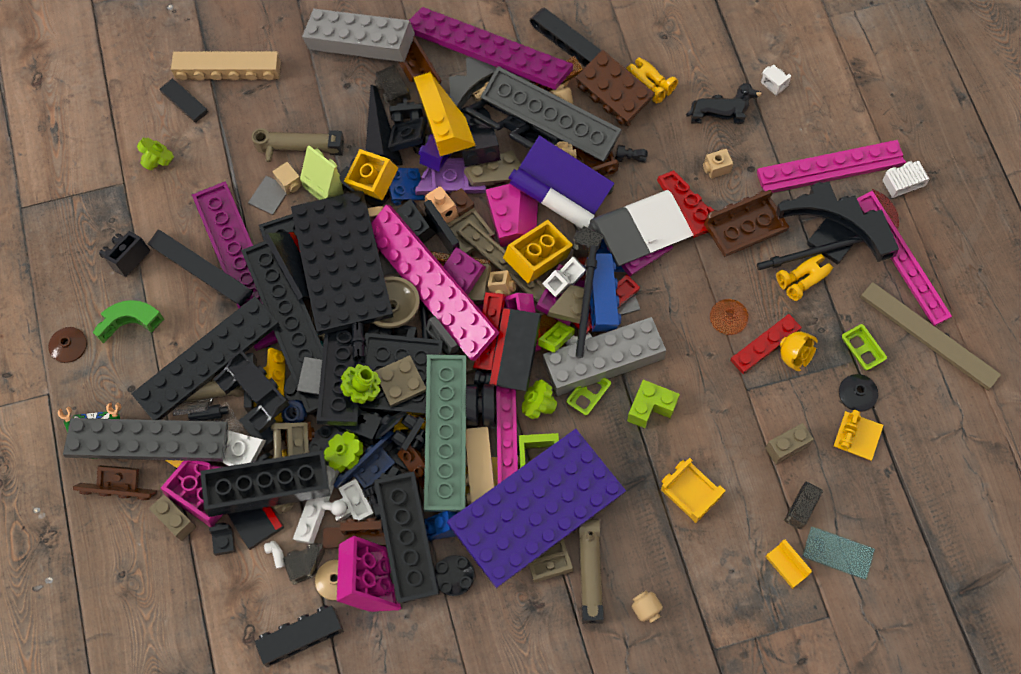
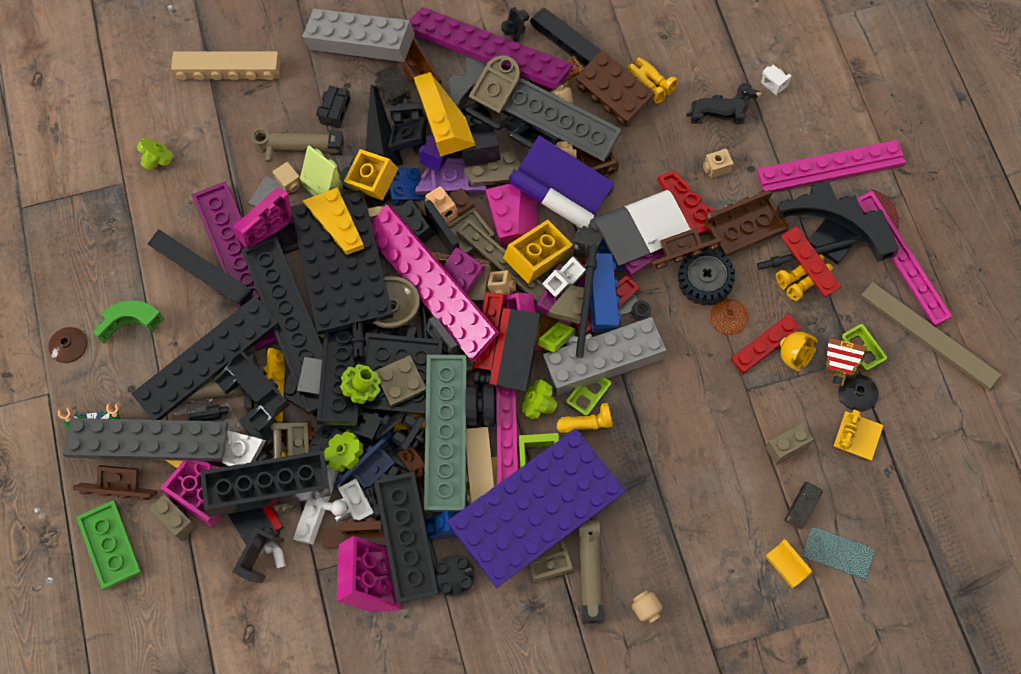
black brick [99,231,151,277] -> none
black tile [160,78,208,123] -> none
black bracket [209,523,235,556] -> none
black brick [254,605,344,667] -> none
black tile [264,232,310,300] -> none
dark blue head [281,399,308,423] -> none
clear smoke slope [283,543,326,585] -> none
tan dish [315,560,338,601] -> none
black piece [615,145,648,162] -> none
lime brick [627,380,680,428] -> none
yellow panel [661,458,726,523] -> none
white brick [883,161,929,198] -> none
none -> bright green plate [76,500,142,591]
none -> black panel [232,526,285,583]
none -> dark pink wedge [233,188,294,248]
none -> yellow wing [303,187,364,255]
none -> black brick [316,85,351,128]
none -> dark tan tile [469,55,521,114]
none -> black hips [501,7,530,42]
none -> yellow piece [557,403,613,434]
none -> black plate [631,301,651,320]
none -> reddish brown bracket [649,228,723,269]
none -> wheel [678,249,735,306]
none -> red plate [781,226,841,298]
none -> torso [826,338,868,386]

